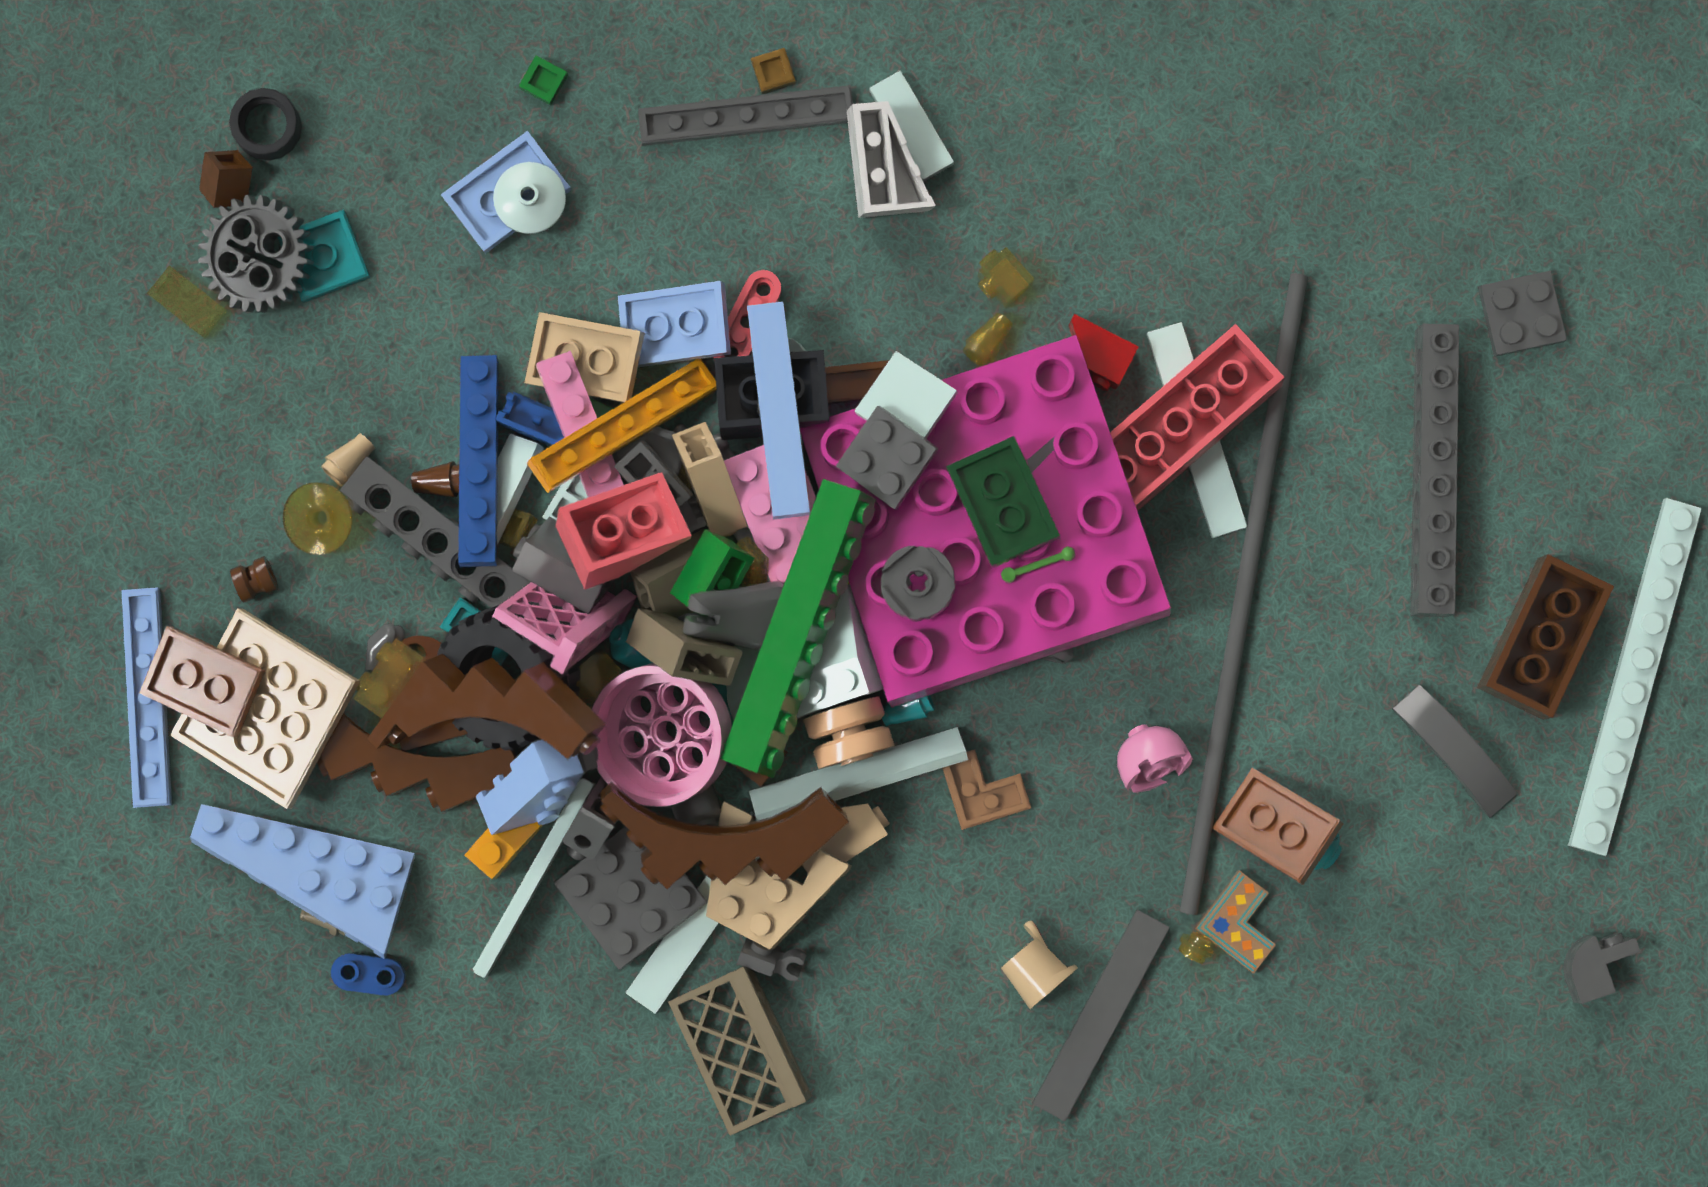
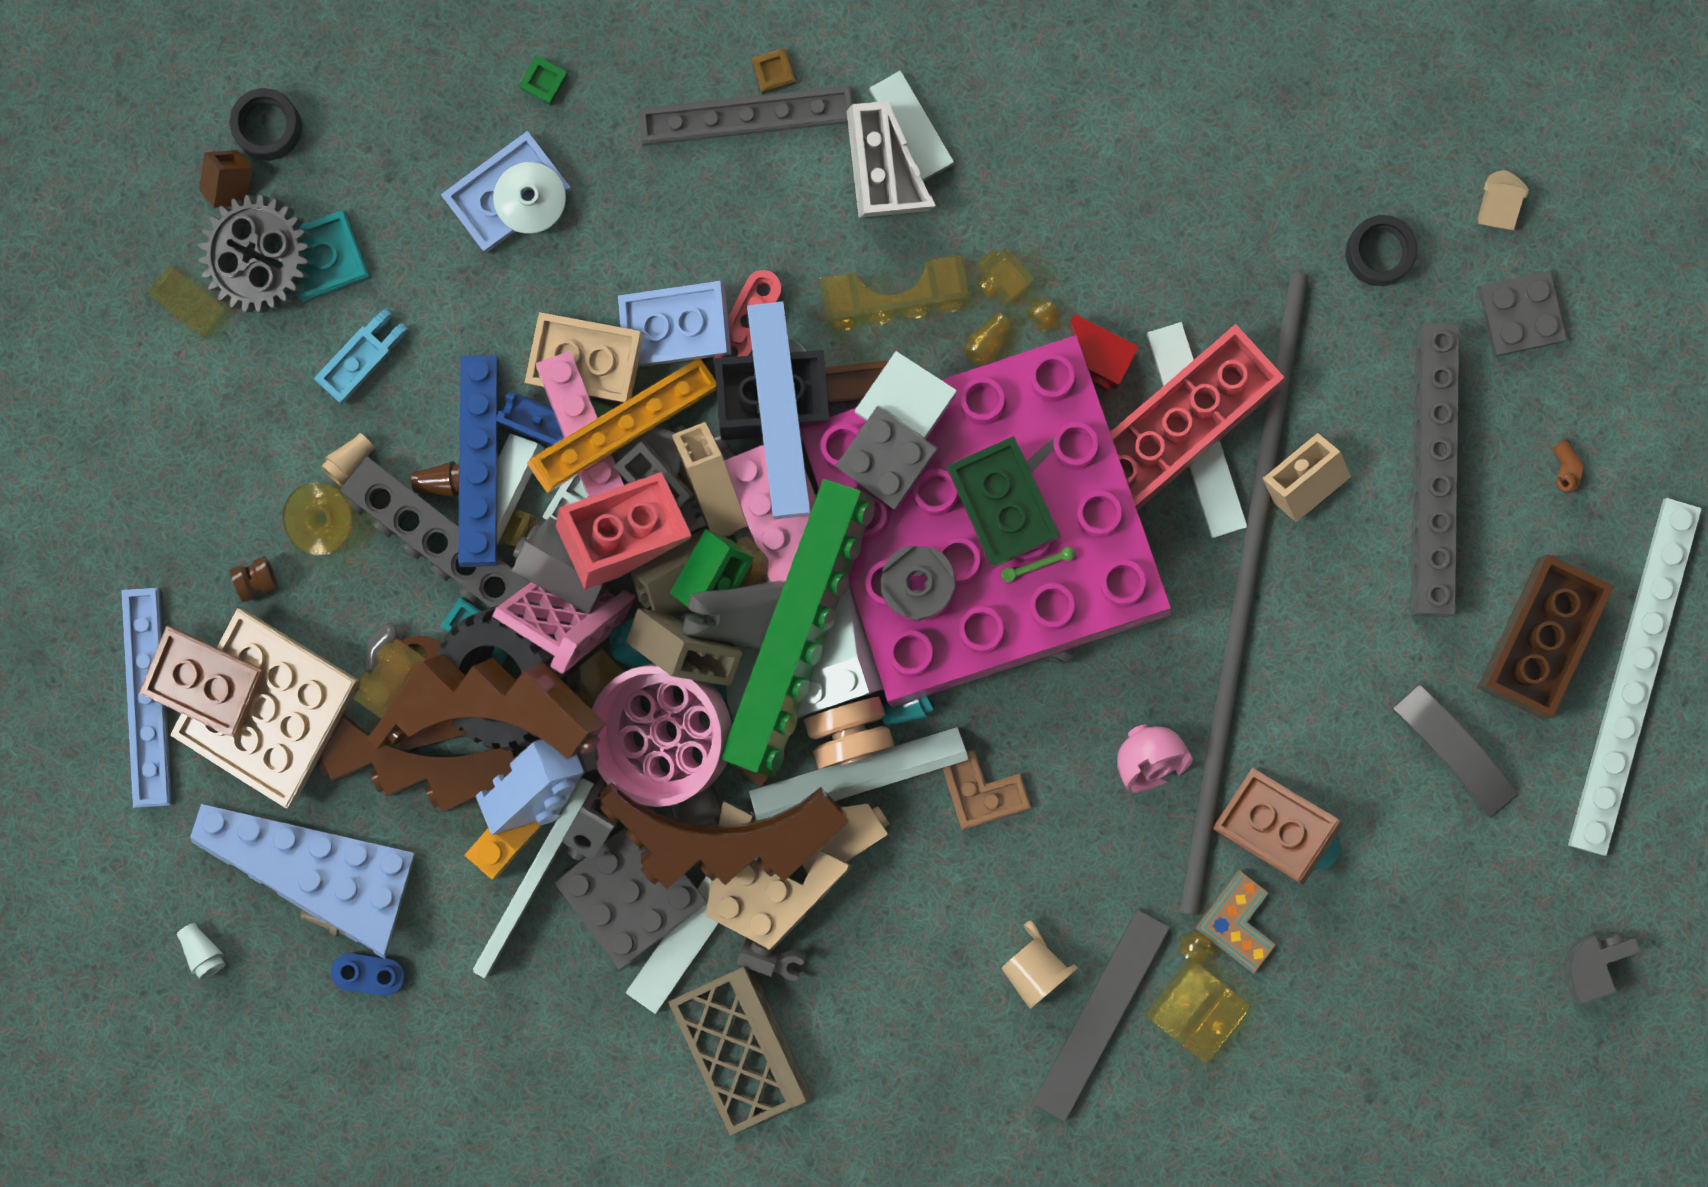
none -> light aqua cone [177,923,225,980]
none -> medium azure hinge [314,309,408,405]
none -> clear yellow arch [819,255,969,330]
none -> clear yellow plate [1026,299,1059,332]
none -> clear yellow slope [1144,957,1251,1064]
none -> tan brick [1263,433,1351,522]
none -> black tyre [1345,215,1417,287]
none -> tan tile [1478,170,1529,230]
none -> dark orange arm [1551,439,1584,493]

